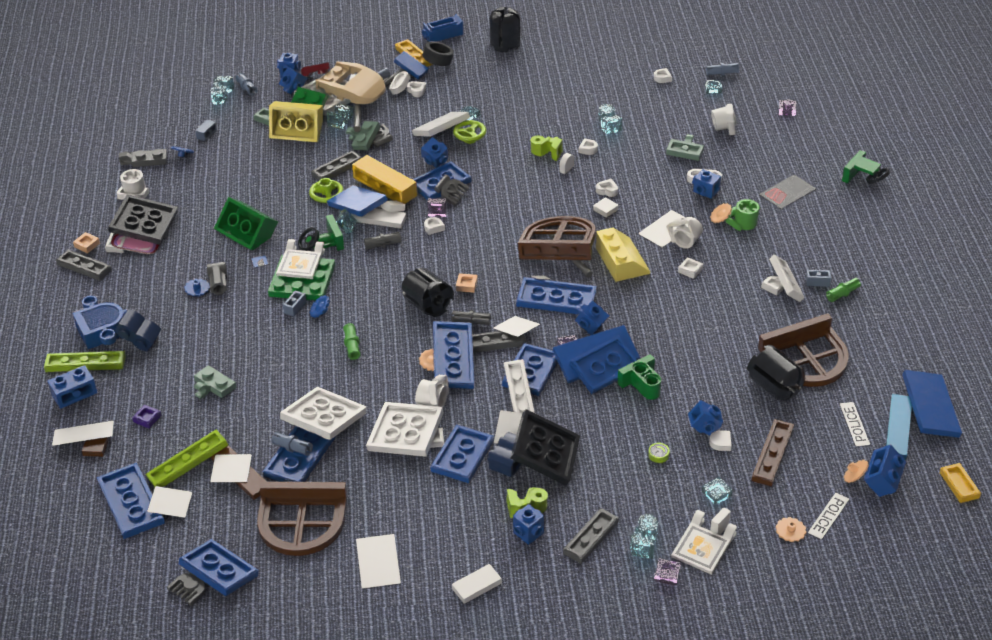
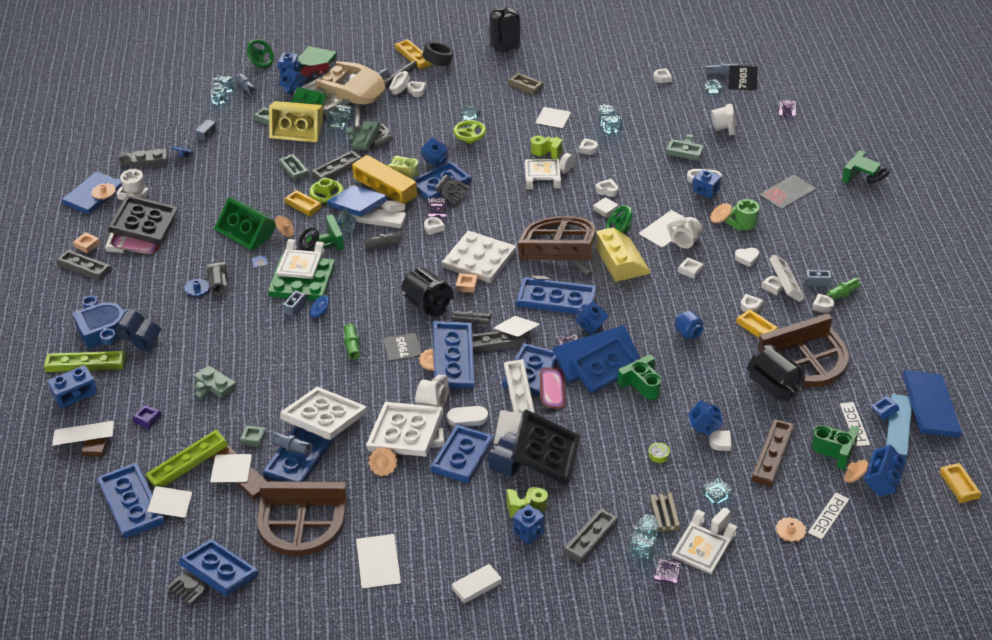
tile [394,51,429,80] -> none
white tile [412,112,470,137] -> none
blue window [422,14,463,42] -> none
none -> tile [62,171,122,214]
none -> light nougat piece [92,183,116,199]
none -> sand green tile [240,425,266,447]
none -> green piece [247,39,274,68]
none -> light nougat piece [275,215,294,237]
none -> sand green tile [279,154,310,182]
none -> yellow tile [284,190,322,217]
none -> tile [298,46,337,68]
none -> light nougat piece [368,447,397,477]
none -> sticker [383,333,422,361]
none -> yellowish green piece [387,156,420,179]
none -> white plate [442,231,516,284]
none -> white tile [447,406,488,427]
none -> dark tan tile [508,73,544,95]
none -> white flag [525,159,561,189]
none -> white sticker [535,107,571,128]
none -> sticker [539,367,566,409]
none -> green piece [605,205,633,233]
none -> dark tan tile [650,493,680,532]
none -> blue head [675,311,704,339]
none -> black sticker [728,65,758,91]
none -> white tile [735,248,759,267]
none -> yellow tile [736,309,779,337]
none -> white tile [741,294,763,313]
none -> green tile [811,425,859,470]
none -> white tile [812,294,834,313]
none -> blue tile [871,396,900,421]

